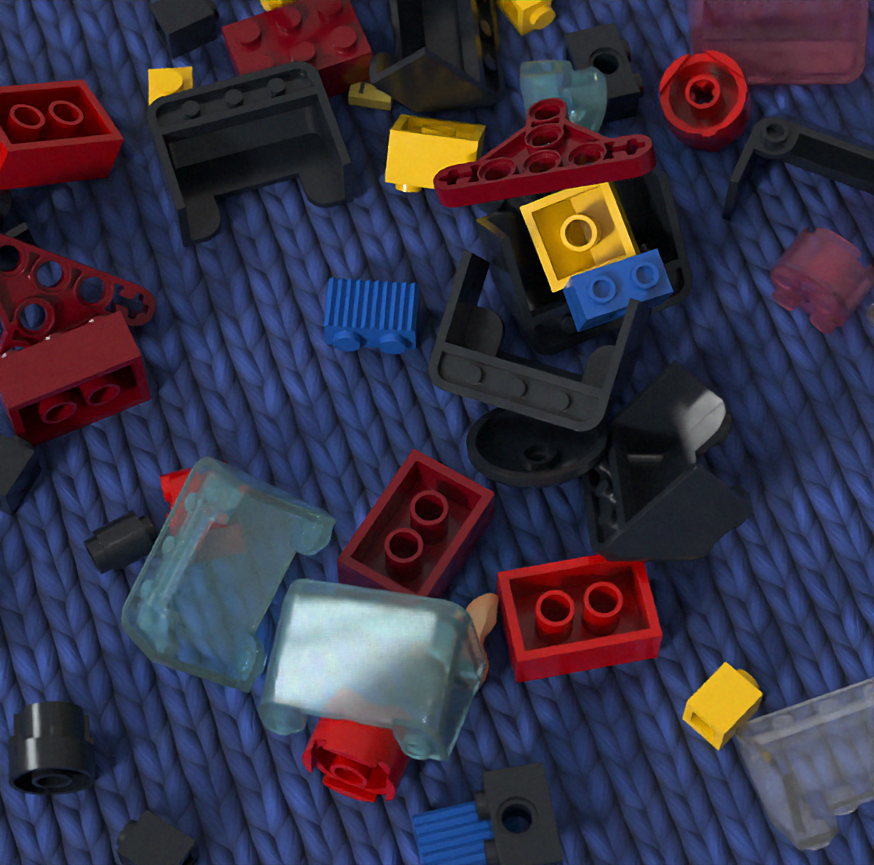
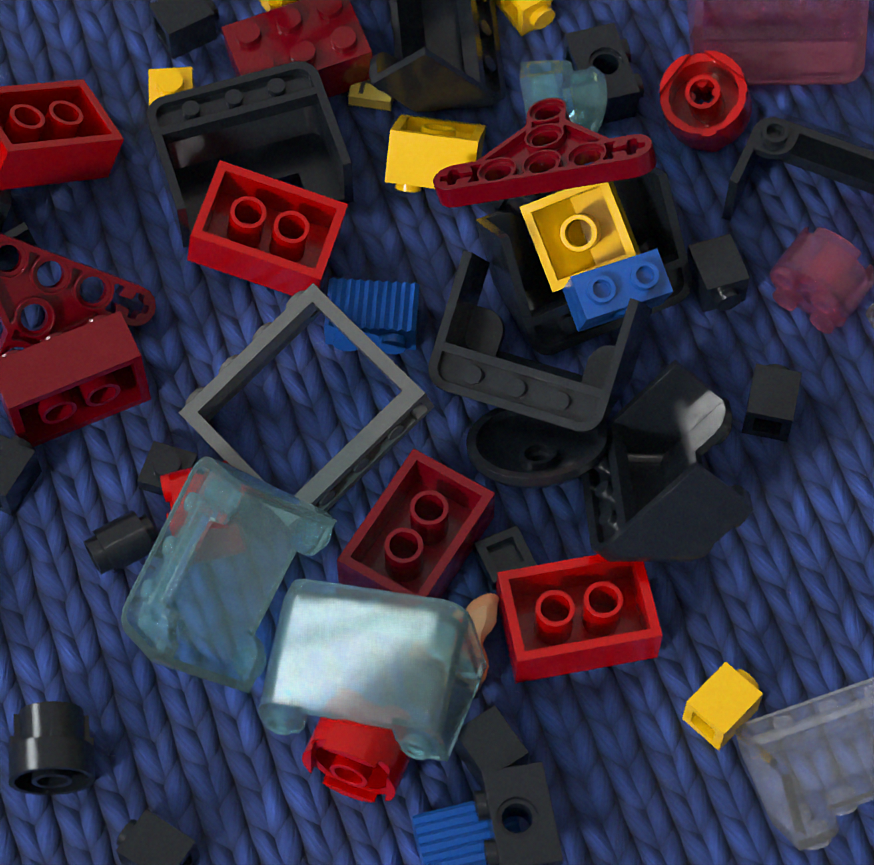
none -> black plate [137,441,199,496]
none -> dark grey window [178,283,434,537]
none -> red brick [187,160,348,296]
none -> black brick [453,705,529,787]
none -> black plate [473,525,537,590]
none -> black brick [687,234,750,312]
none -> black brick [741,364,802,442]

